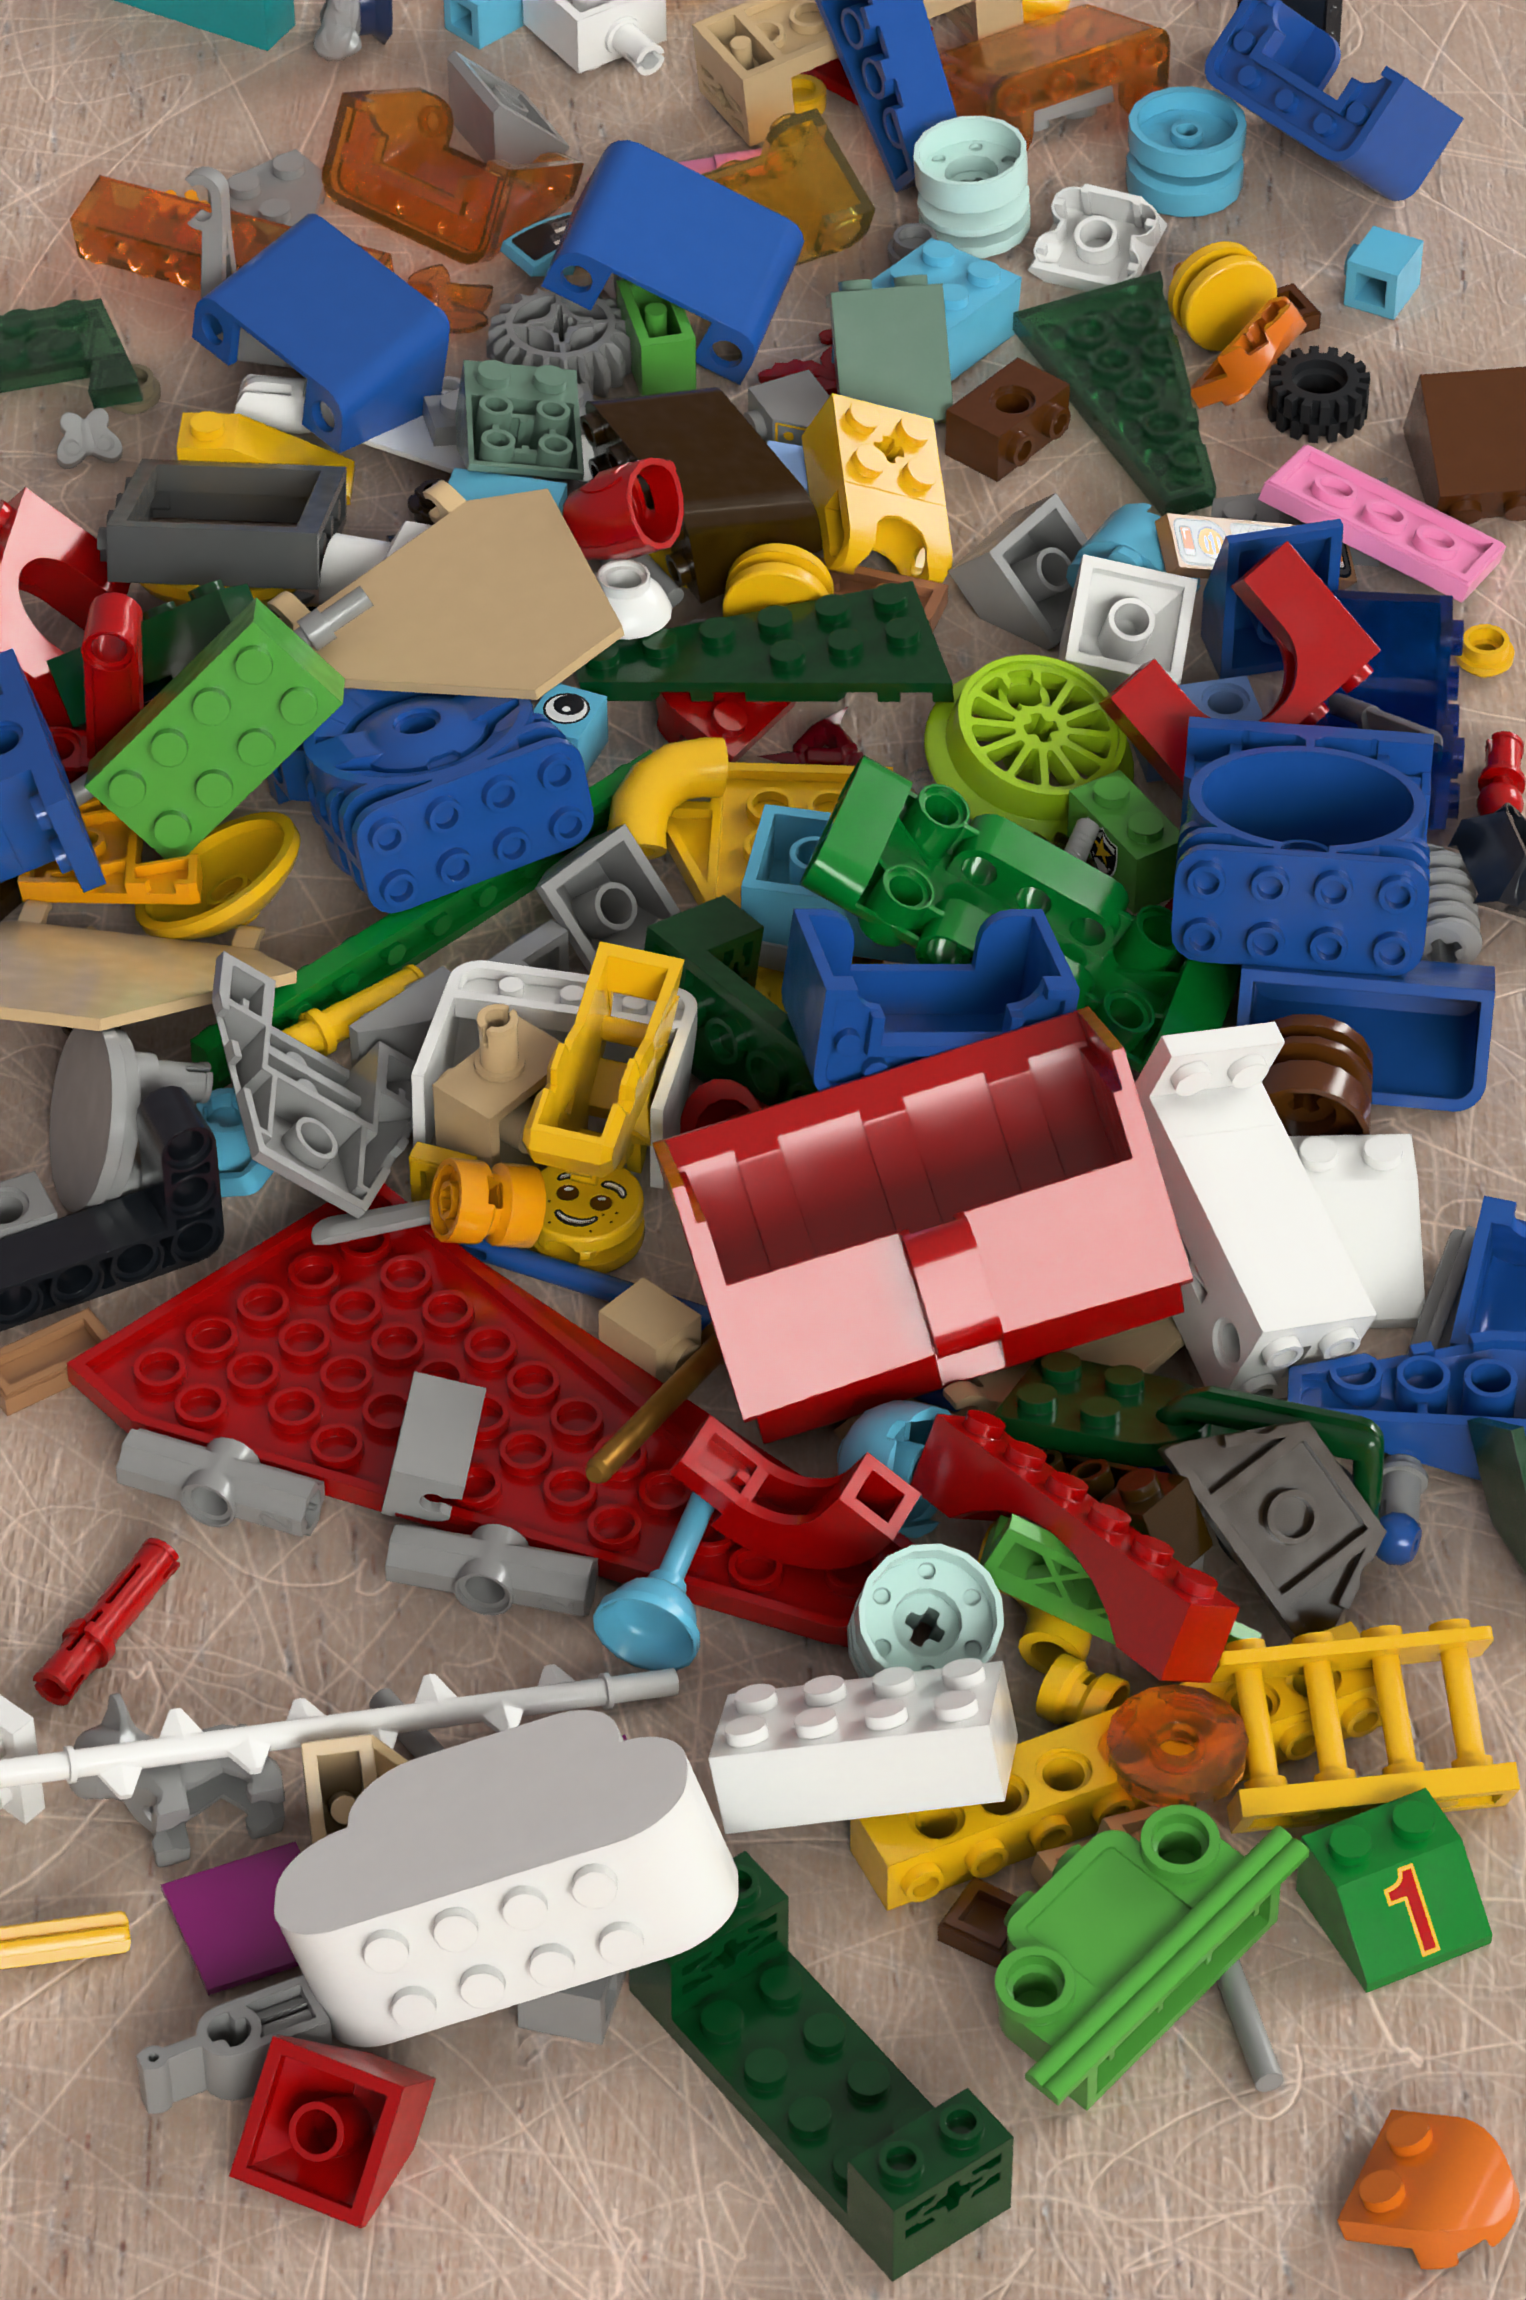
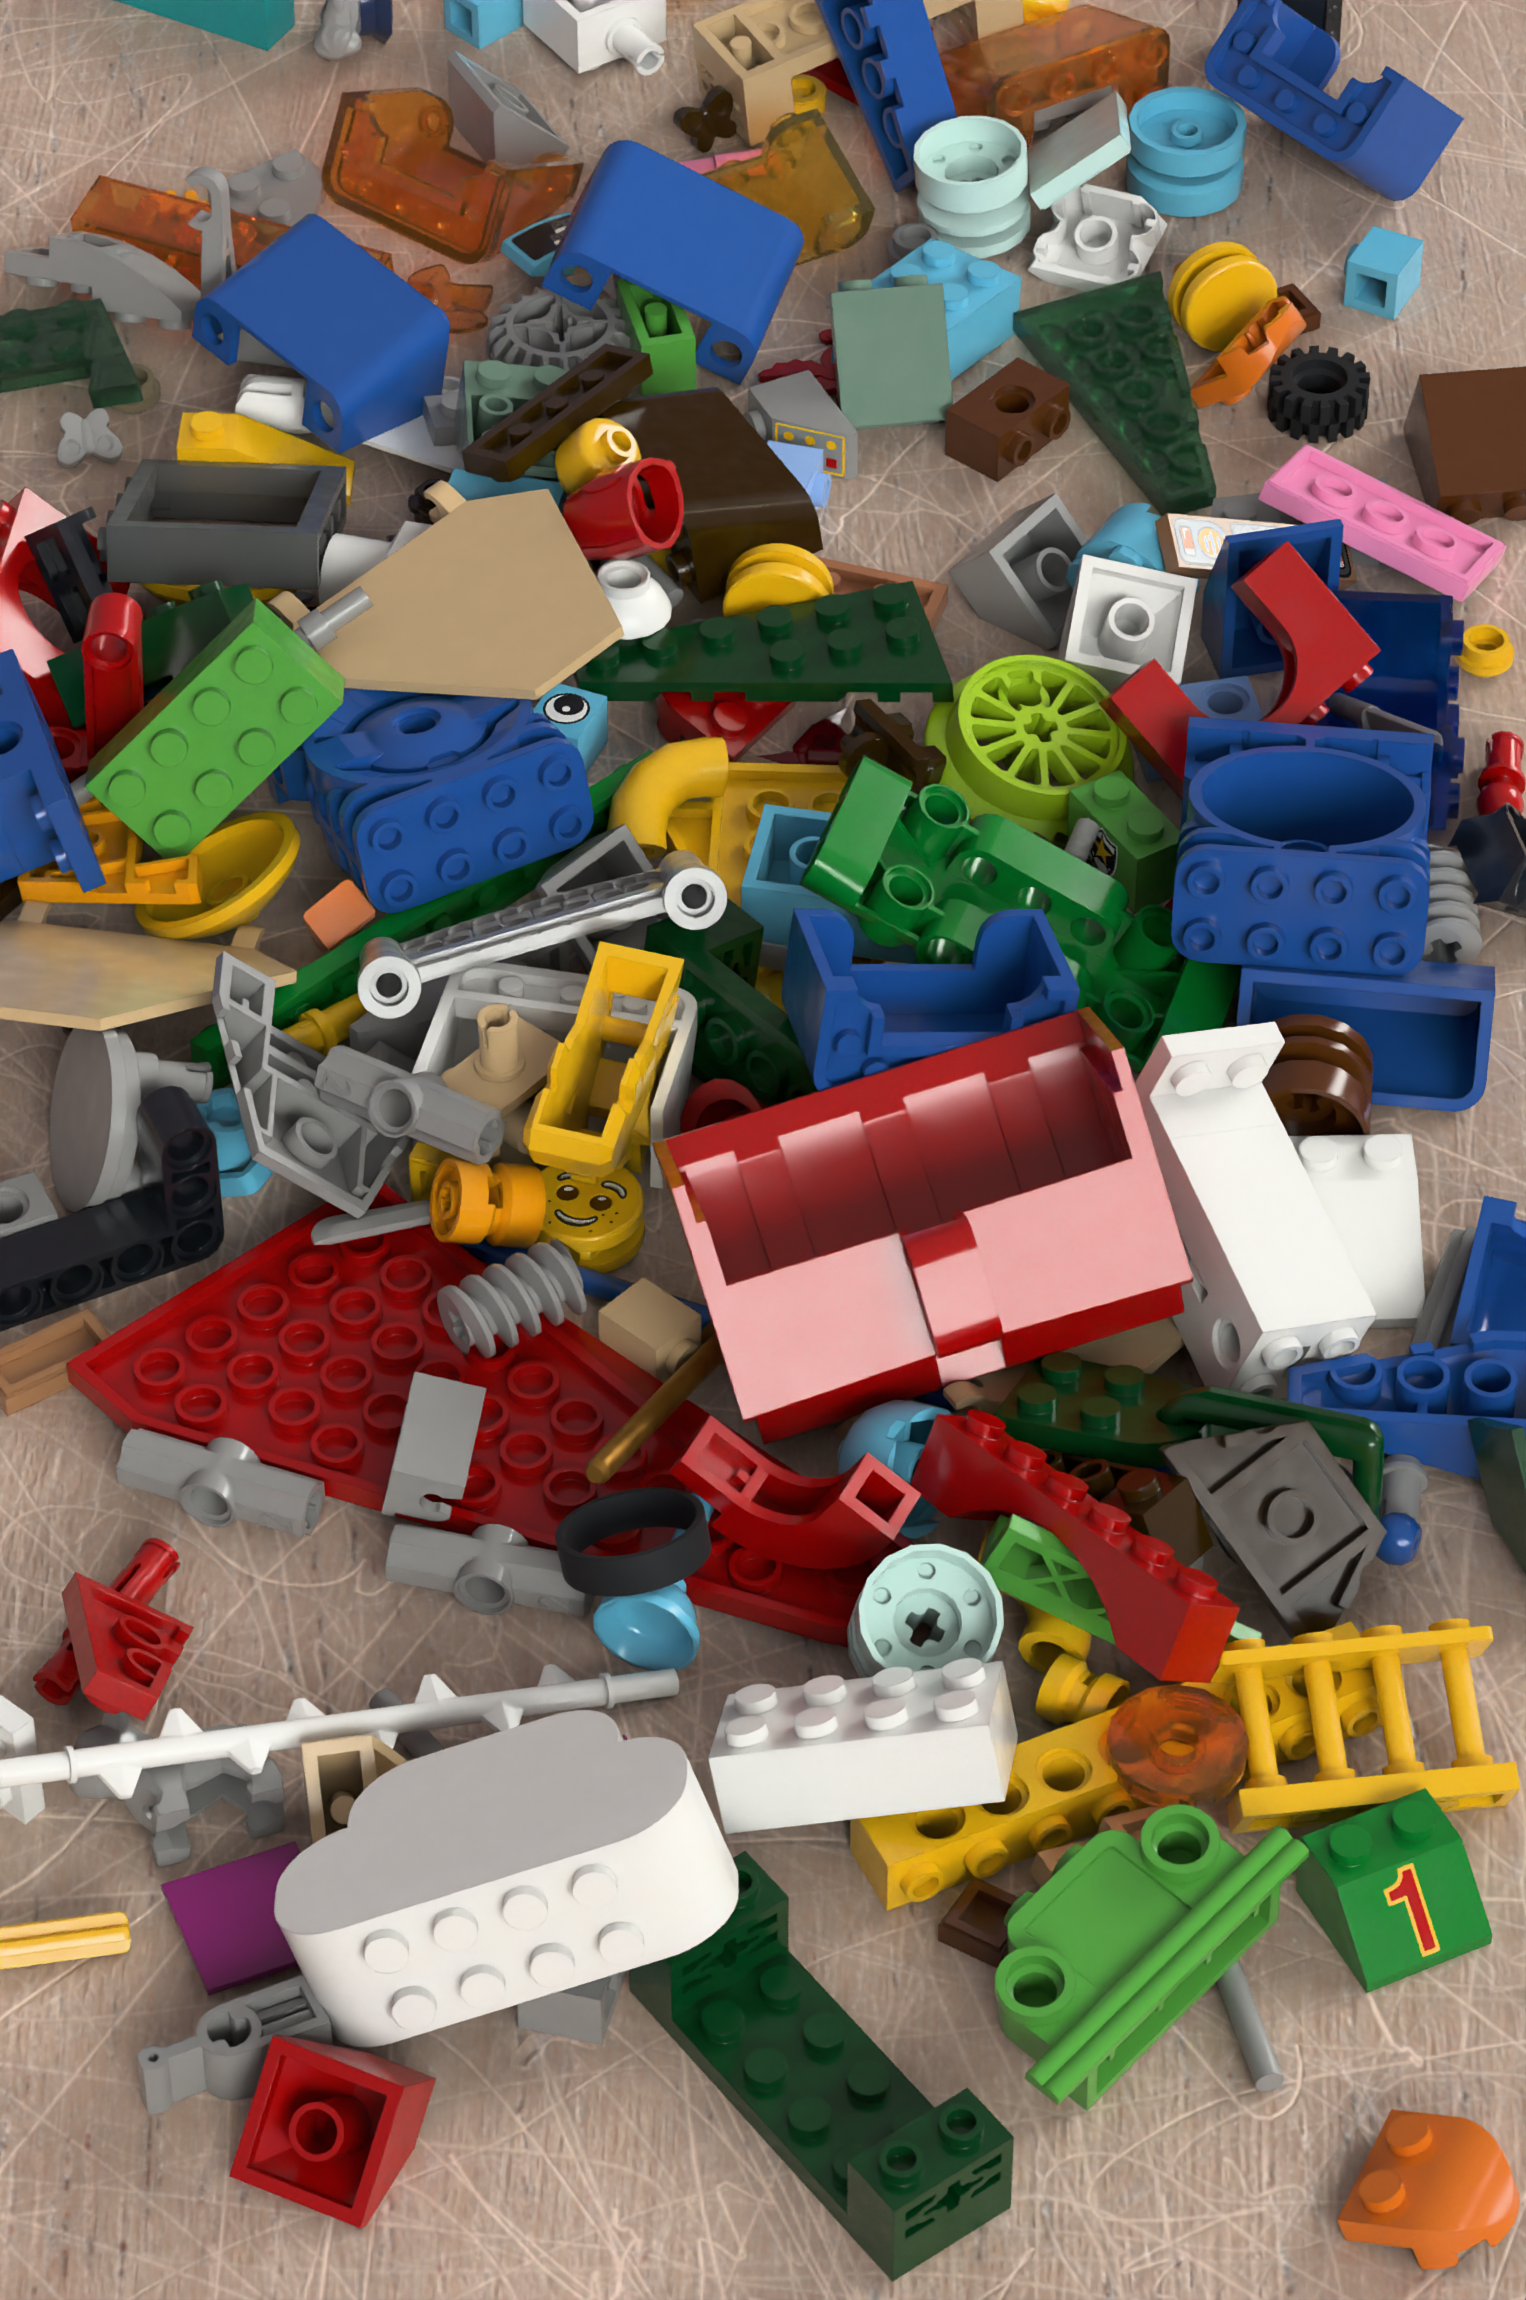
yellow brick [801,393,953,583] -> none
none -> light grey slope [4,231,201,330]
none -> black hinge [24,506,113,644]
none -> red wing [62,1572,194,1721]
none -> orange slope [303,879,377,952]
none -> light grey piece [314,1045,506,1165]
none -> light grey piece [356,850,727,1019]
none -> light grey piece [437,1238,587,1359]
none -> dark brown plate [461,344,653,483]
none -> yellow head [555,418,641,494]
none -> black tyre [555,1487,712,1597]
none -> dark brown piece [673,86,737,153]
none -> dark brown hips [839,699,947,795]
none -> light aqua tile [1028,91,1131,210]

